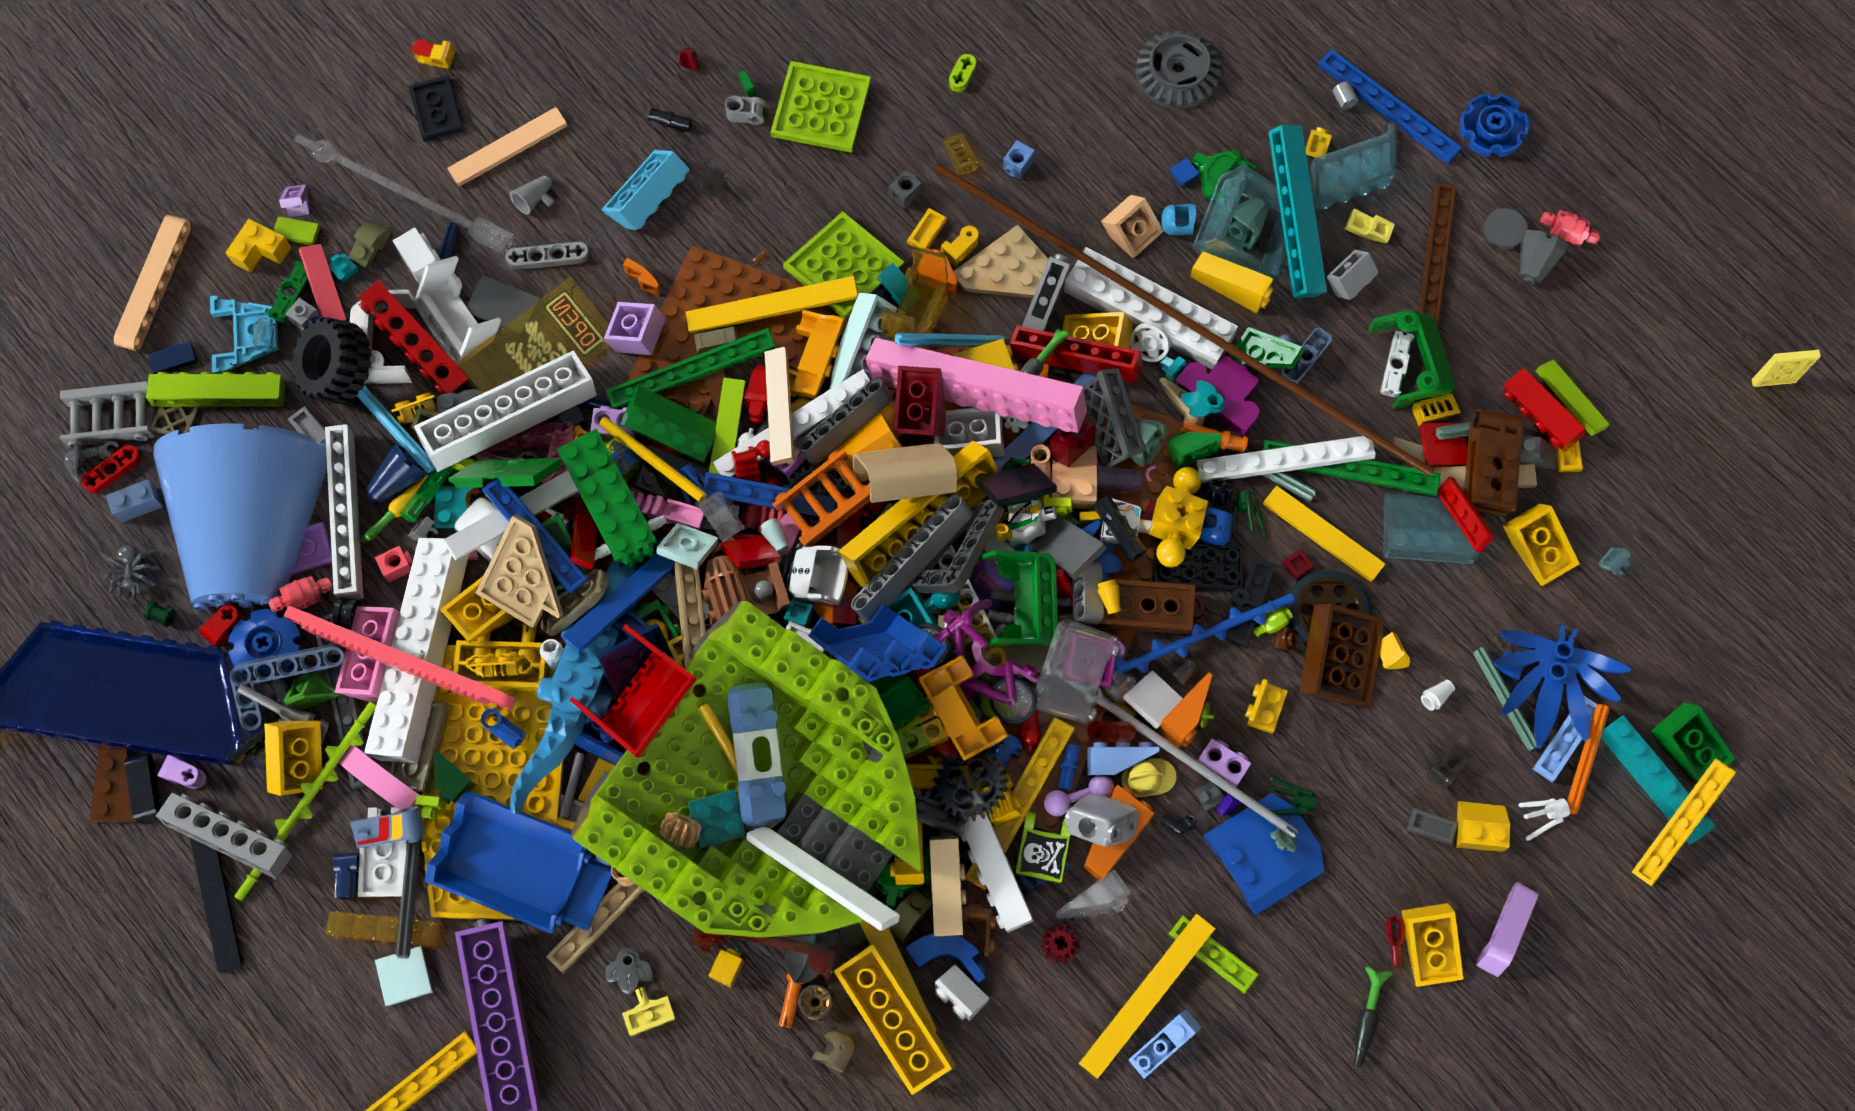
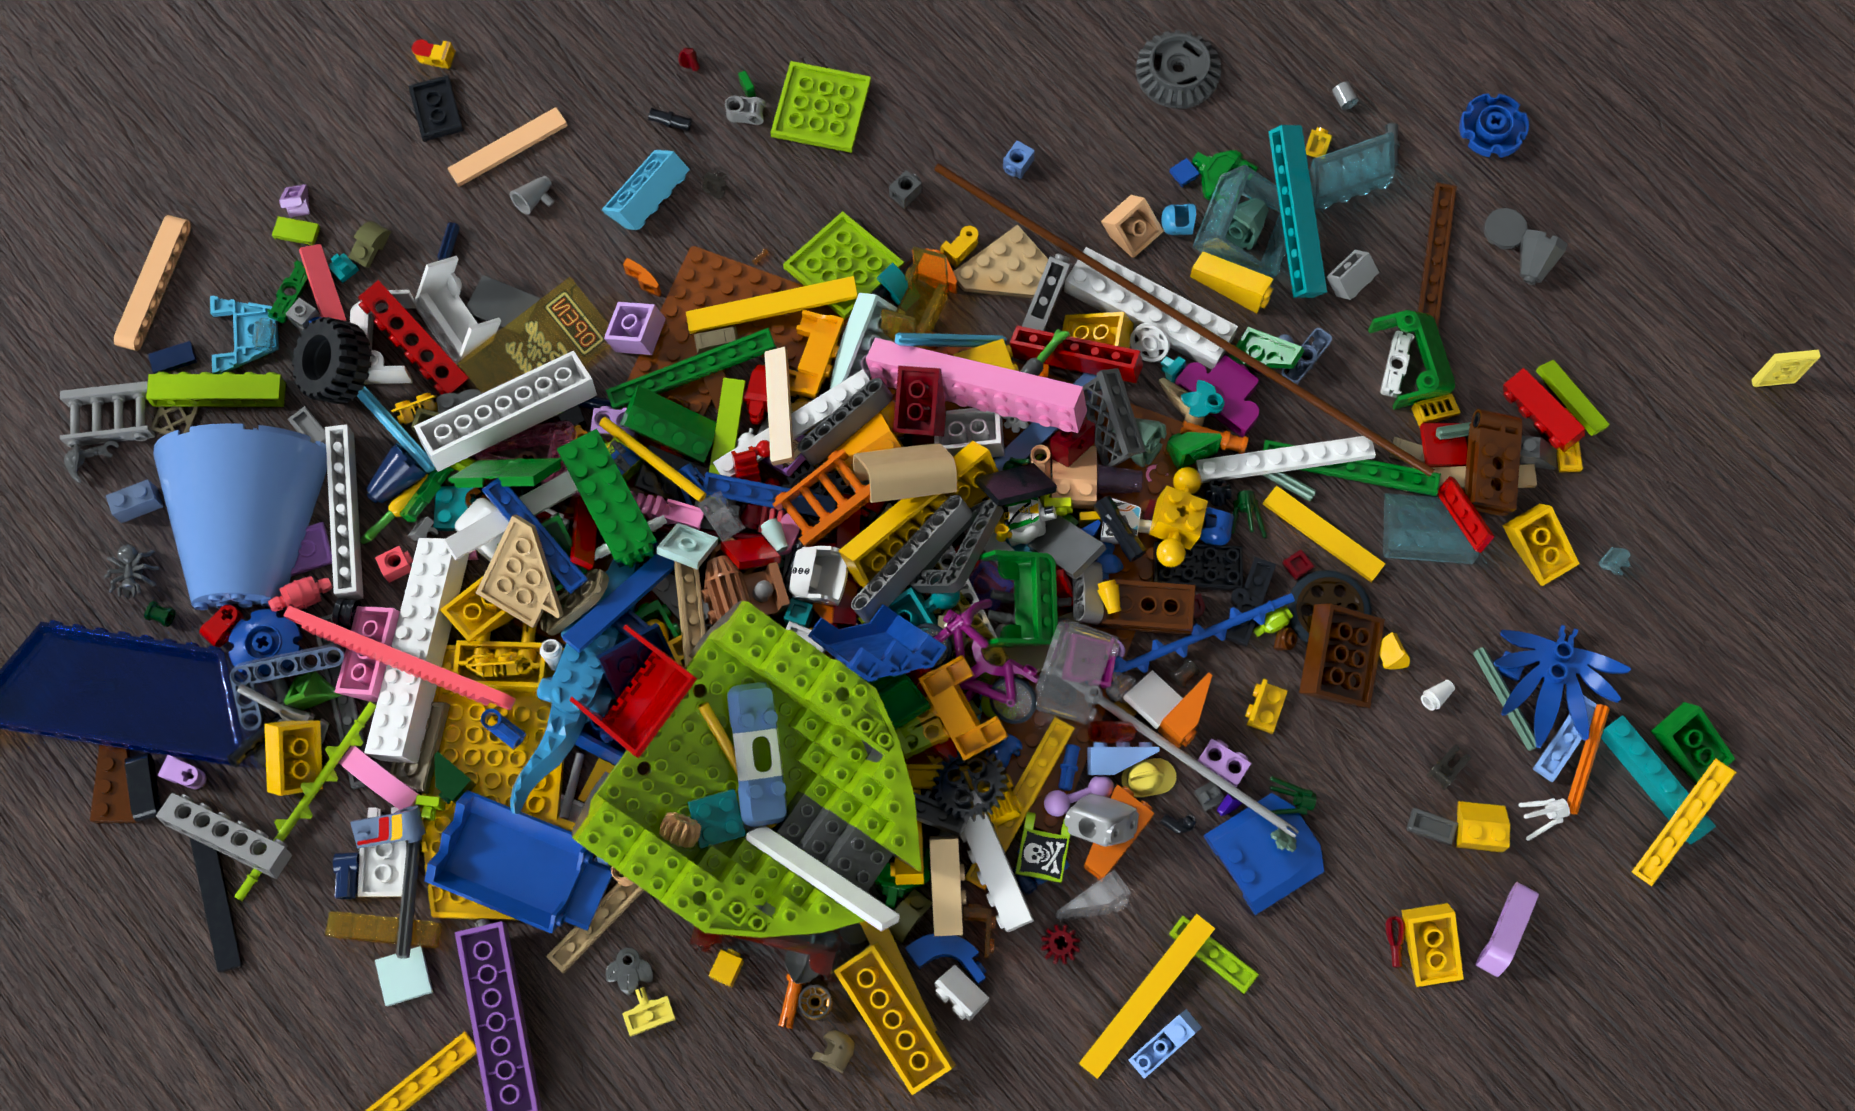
red beam [81,445,141,494] -> none
yellow brick [225,219,292,273] -> none
clear bar [295,134,515,254] -> none
white brick [392,228,440,285] -> none
light grey beam [505,242,590,270] -> none
yellow tile [907,208,947,253] -> none
clear yellow slope [943,133,978,176] -> none
lime beam [949,54,976,92] -> none
red piece [1018,707,1041,751] -> none
lime plant [1201,702,1214,728] -> none
blue tile [1318,49,1463,165] -> none
light yellow slope [1344,208,1395,243] -> none
pearl dark grey piece [1353,967,1392,1068] -> none
coral piece [1540,210,1600,246] -> none

